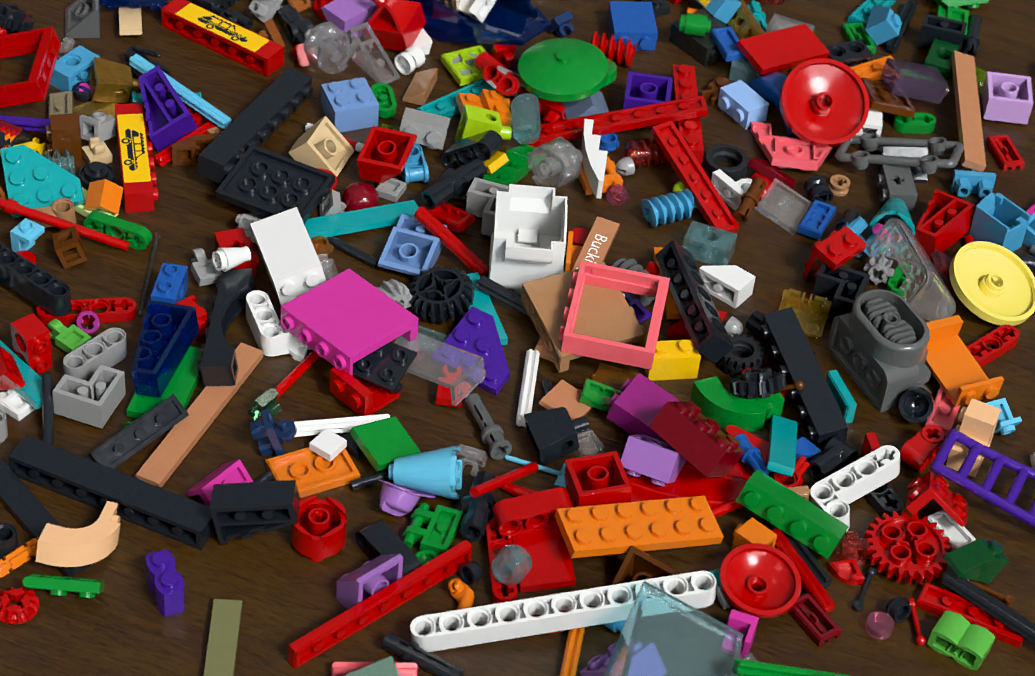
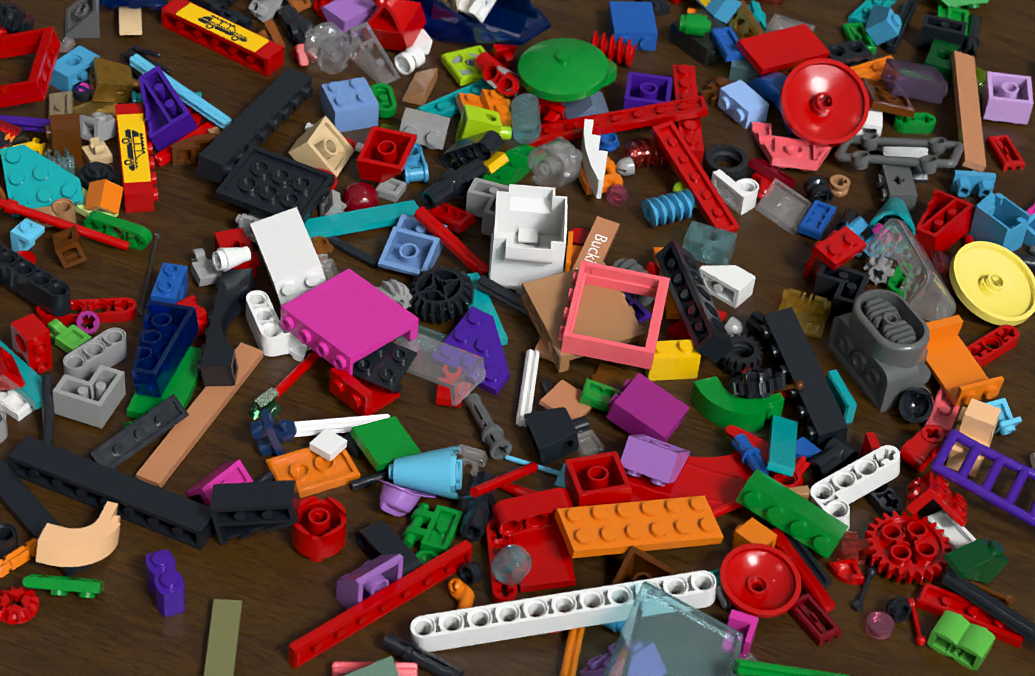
dark blue tile [545,10,574,38] -> none
dark red brick [649,401,745,477] -> none
reddish brown pin [733,177,767,223] -> none

